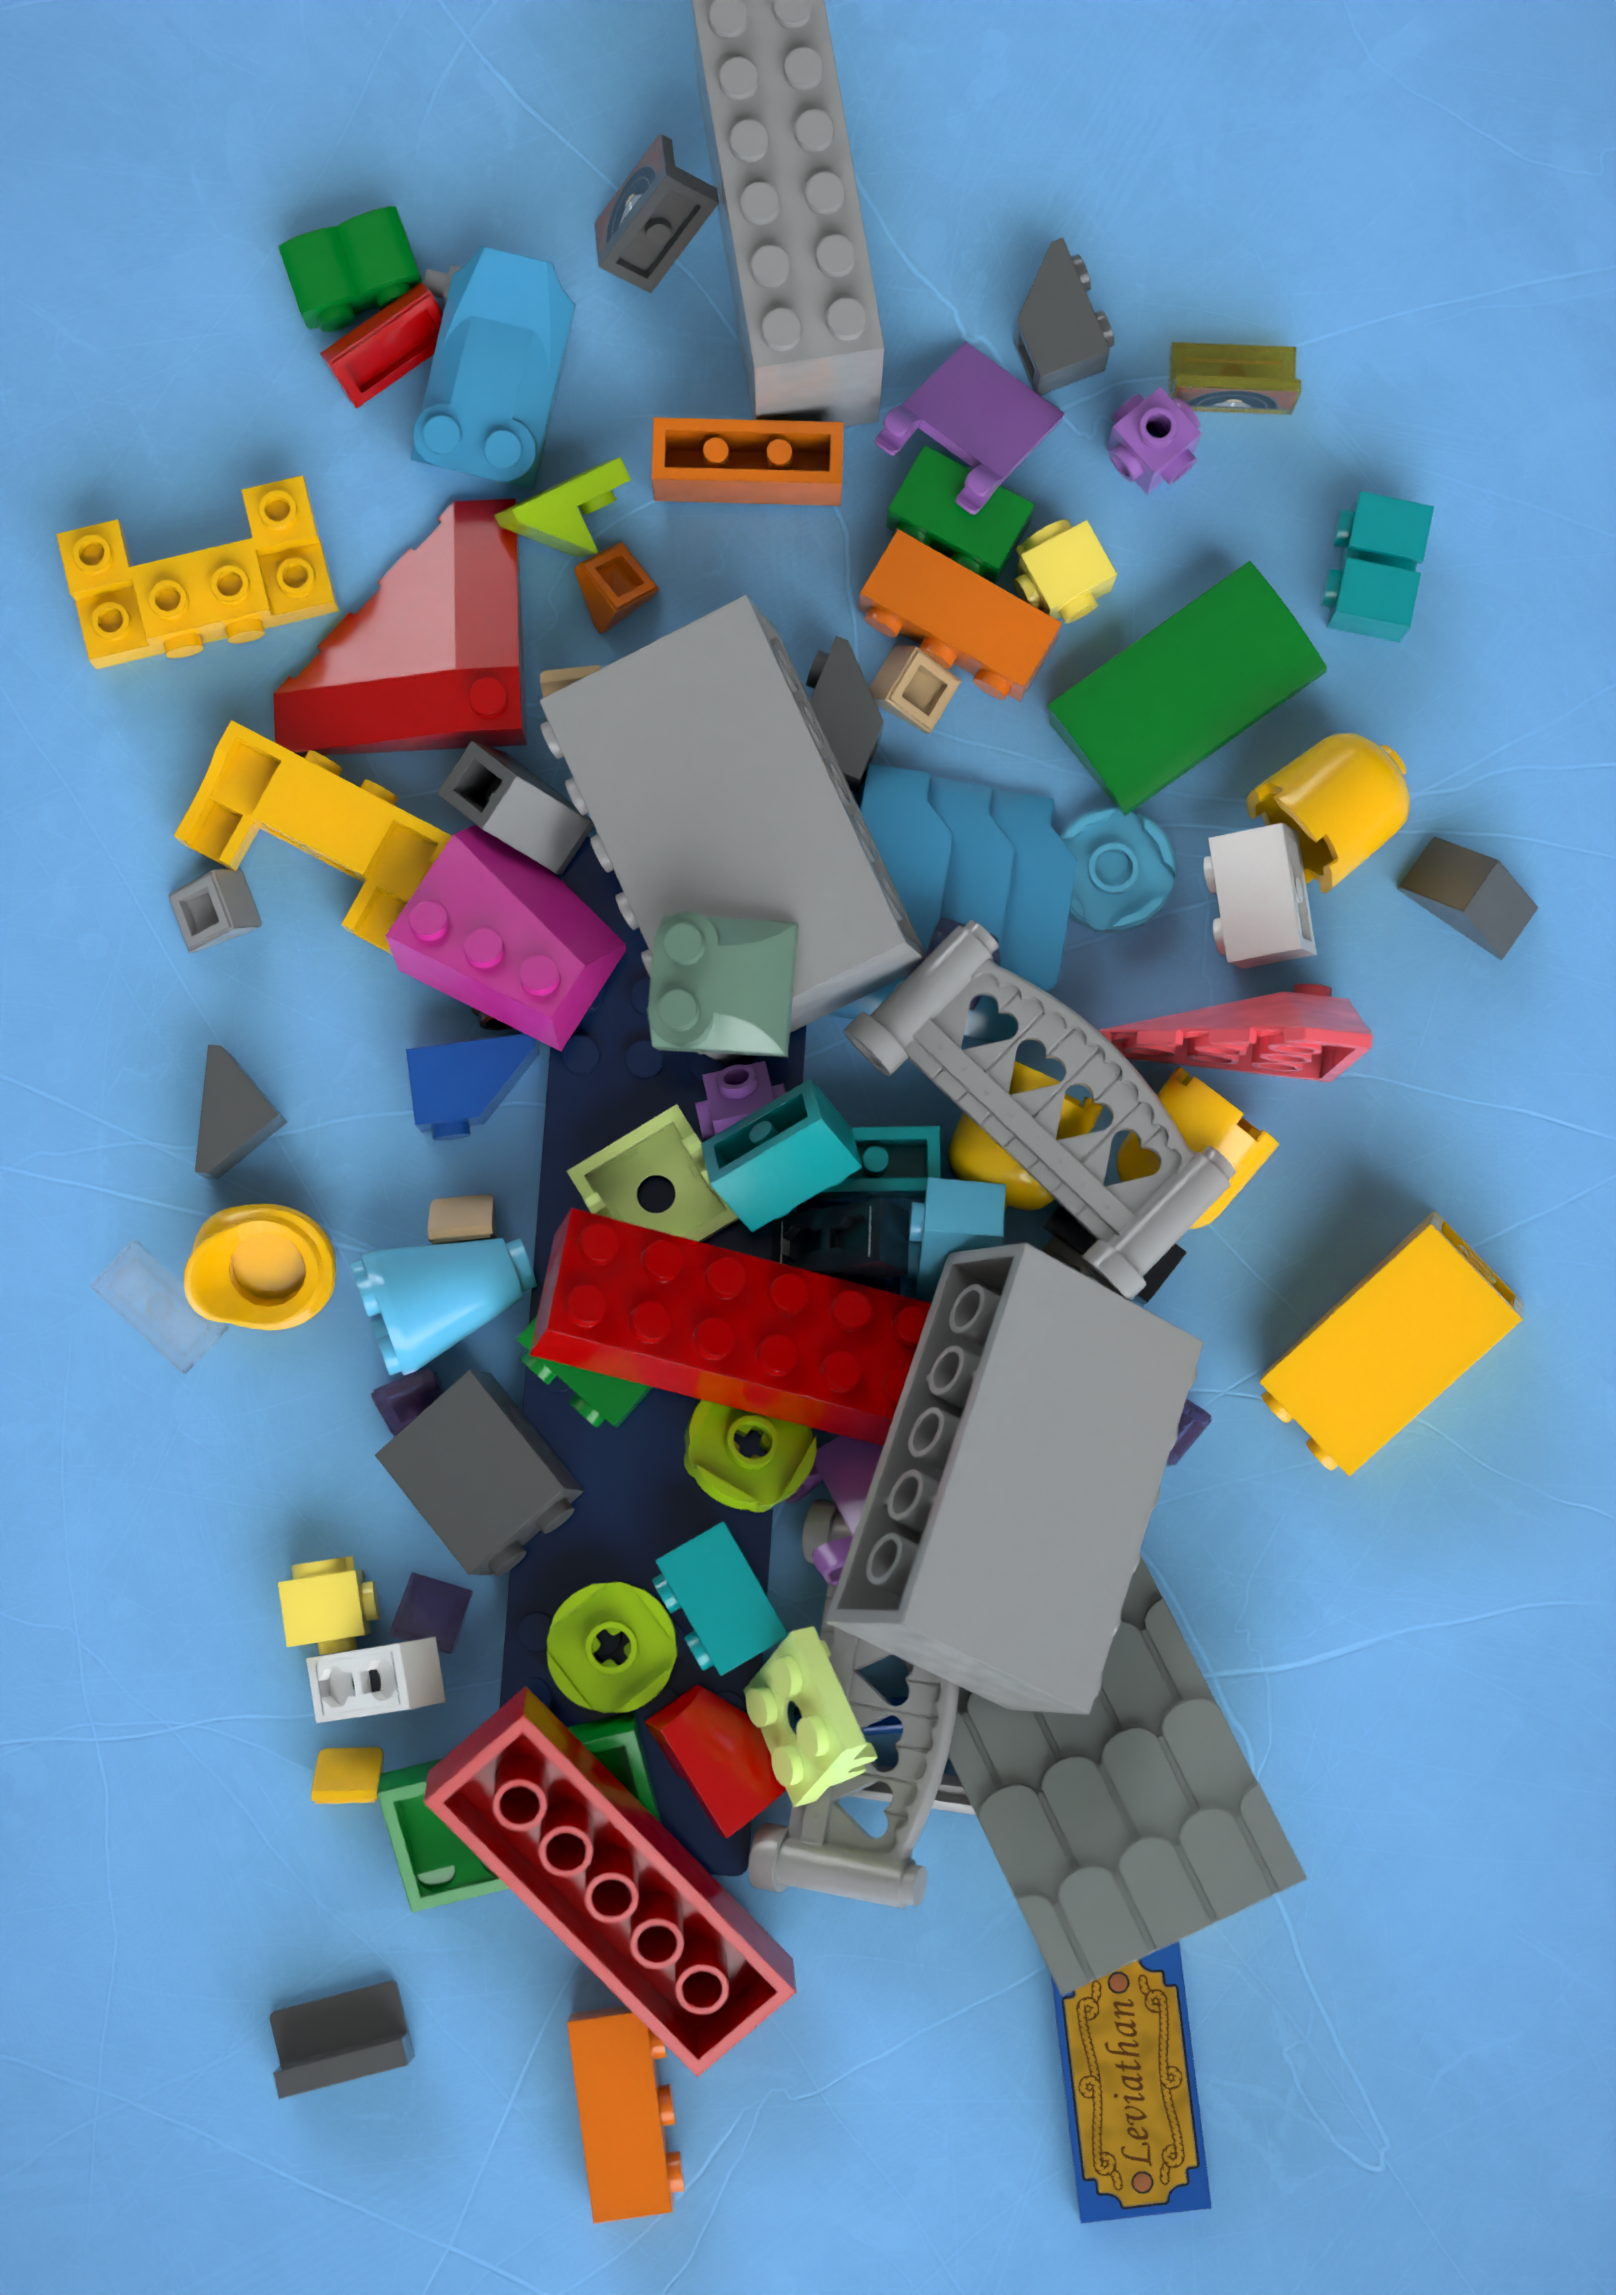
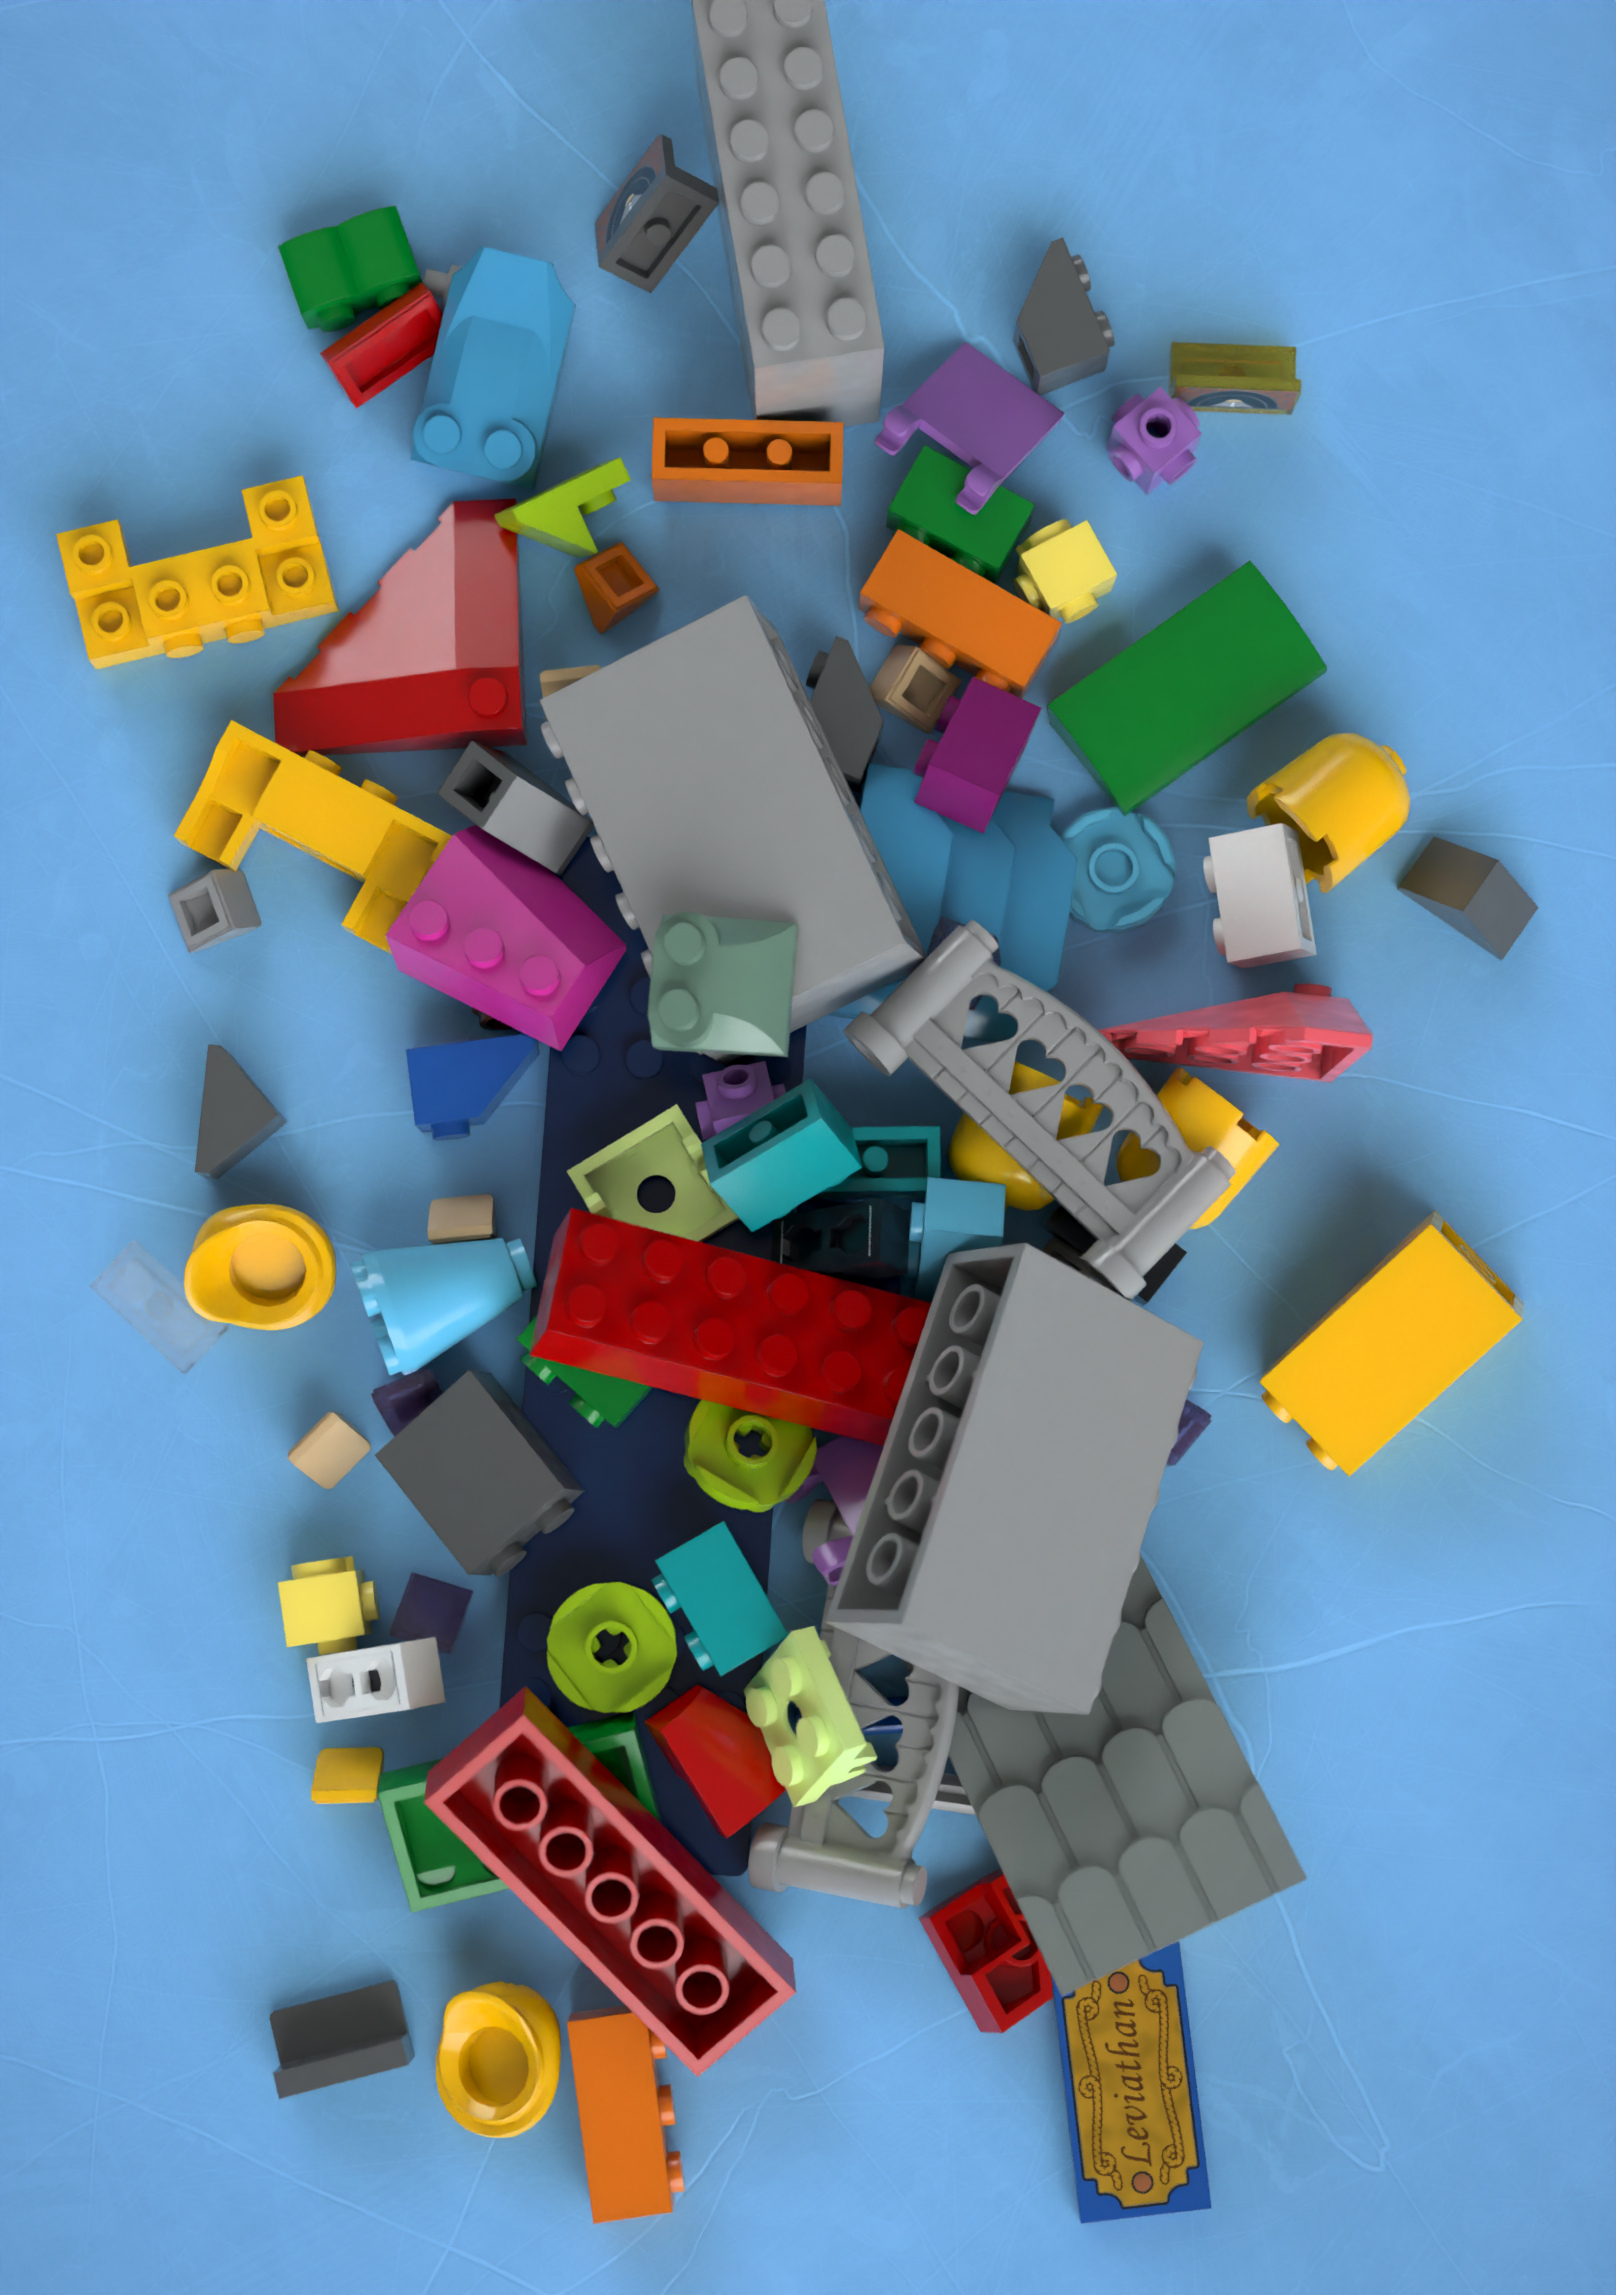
teal piece [1320,491,1434,643] -> none
none -> tan slope [287,1412,371,1490]
none -> yellow piece [435,1981,561,2138]
none -> magenta brick [913,677,1042,834]
none -> red slope [919,1868,1053,2033]

